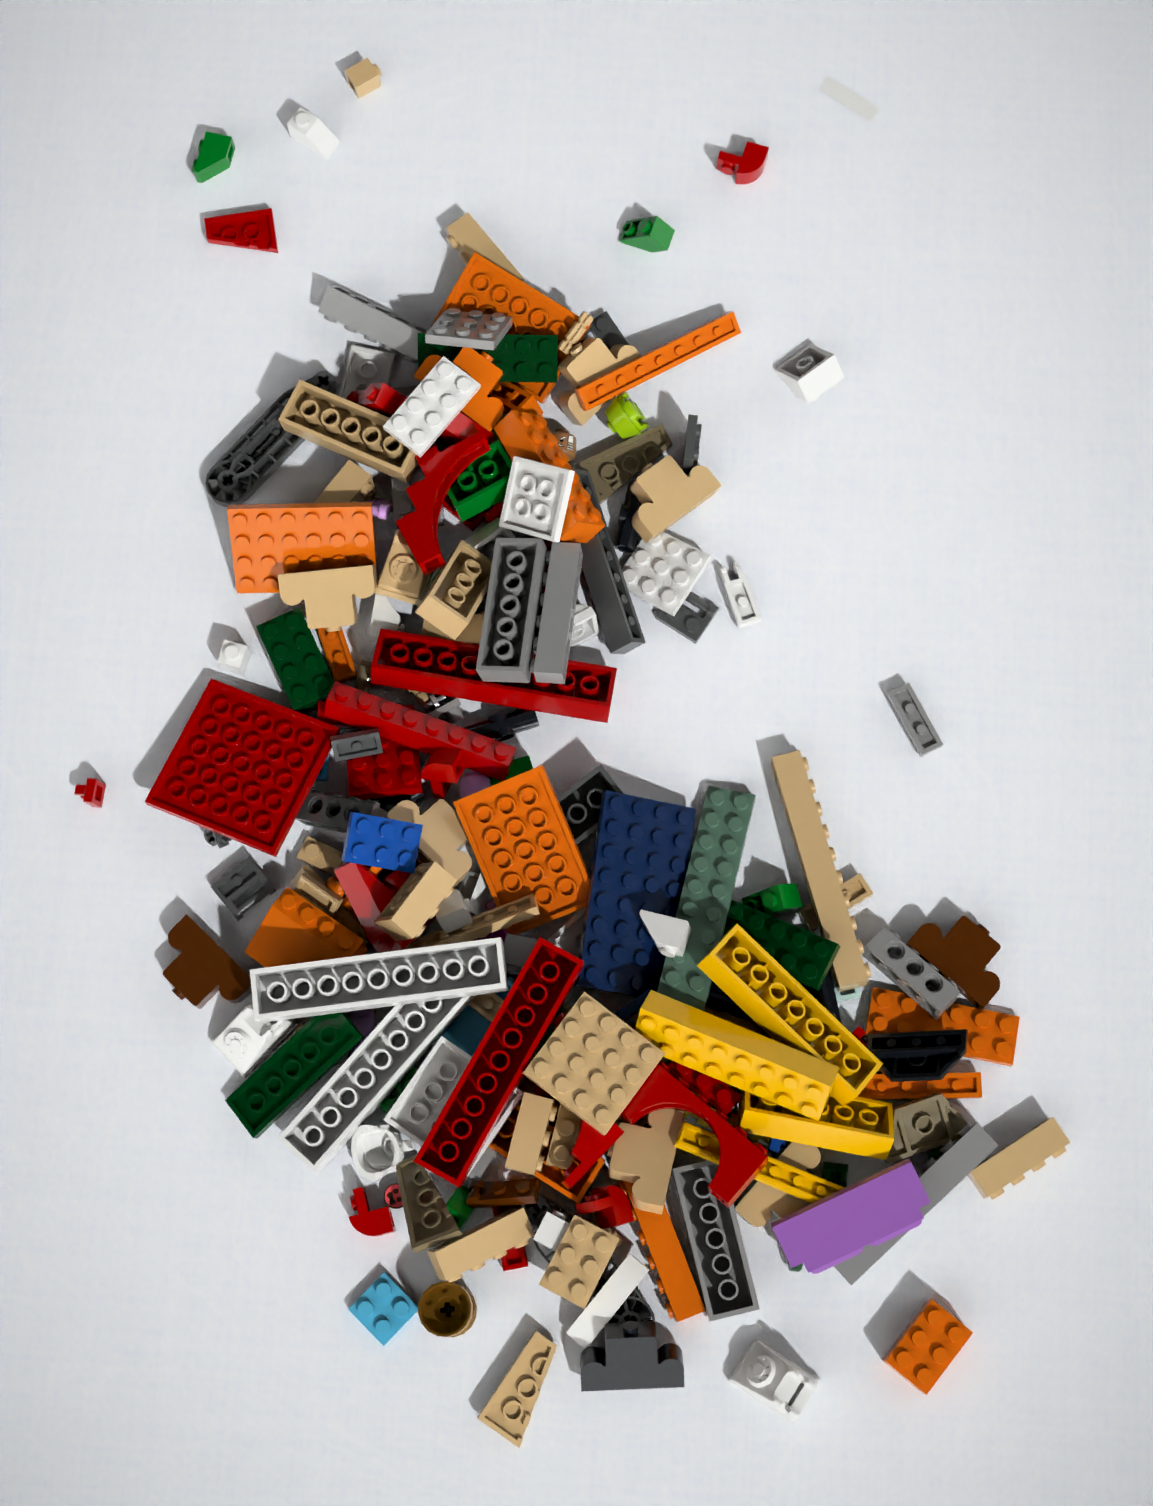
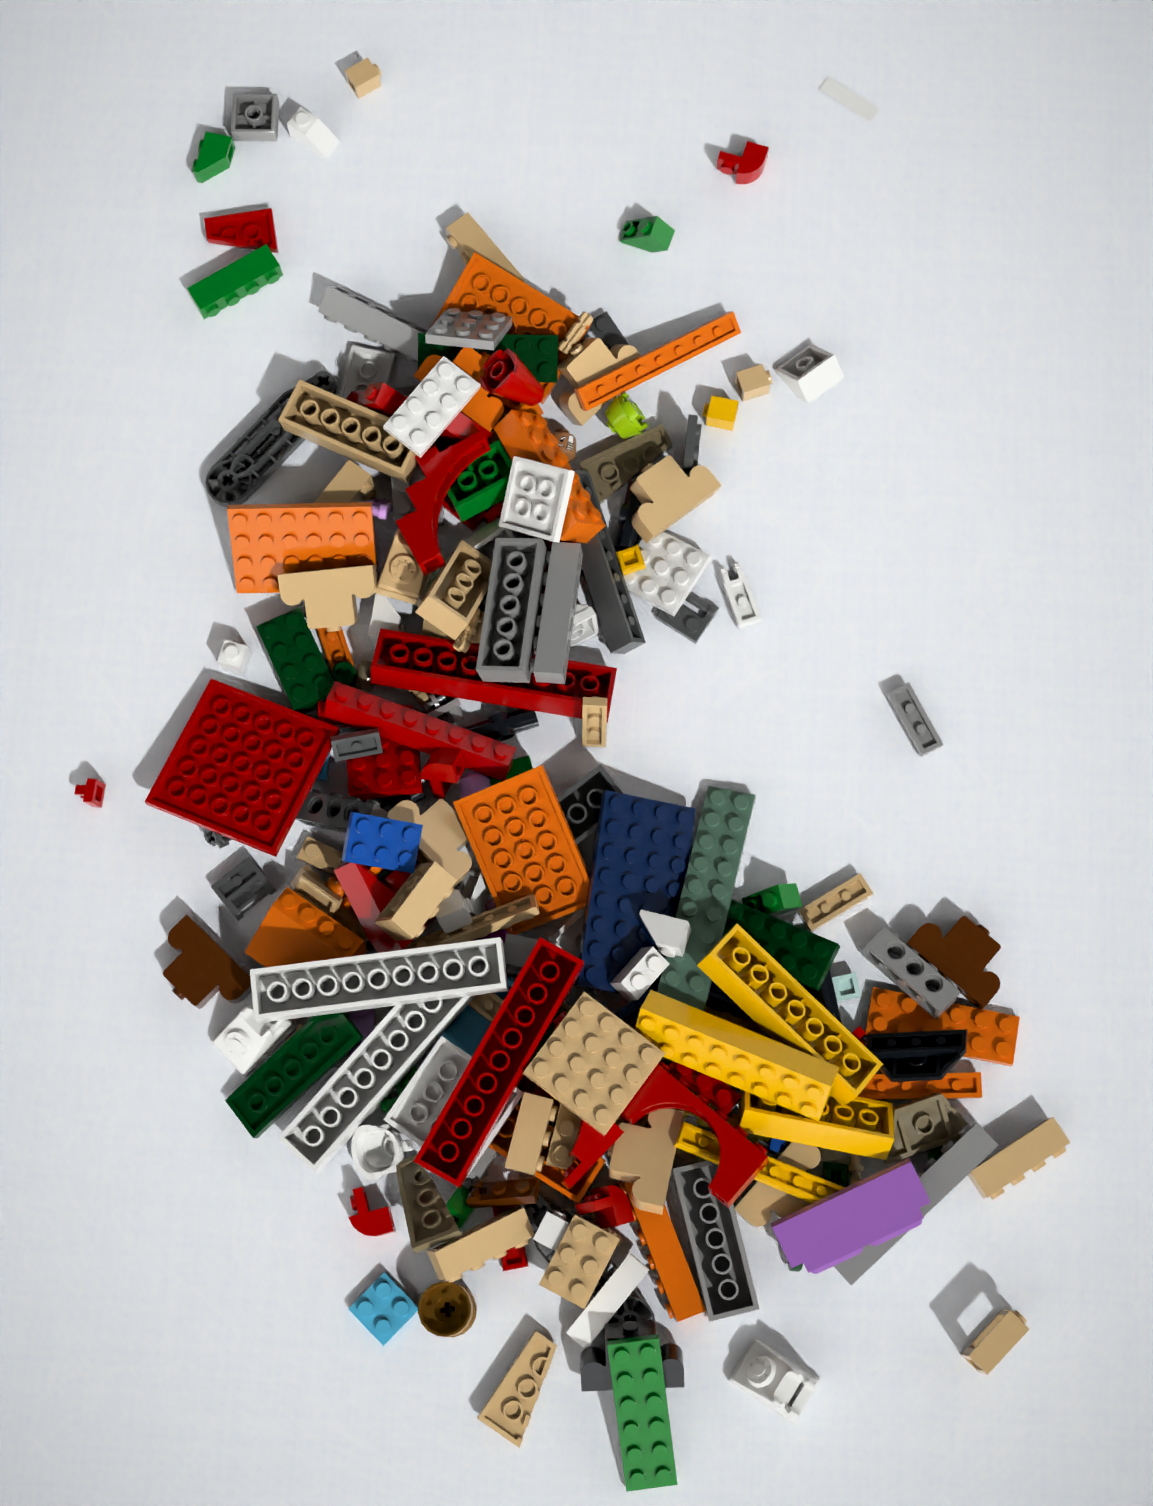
tile [384,1183,403,1209] -> none
tan brick [771,750,871,993] -> none
orange brick [882,1299,973,1395] -> none
none -> green brick [187,244,283,319]
none -> light grey brick [231,93,279,141]
none -> dark green tile [332,661,357,686]
none -> tan piece [453,608,484,653]
none -> red cone [480,348,544,406]
none -> tan plate [582,696,607,747]
none -> green plate [607,1334,678,1492]
none -> white brick [610,946,669,1001]
none -> yellow tile [616,545,646,576]
none -> yellow brick [703,395,739,431]
none -> tan brick [735,364,772,401]
none -> tan piece [849,1153,864,1185]
none -> tan window [961,1310,1029,1375]

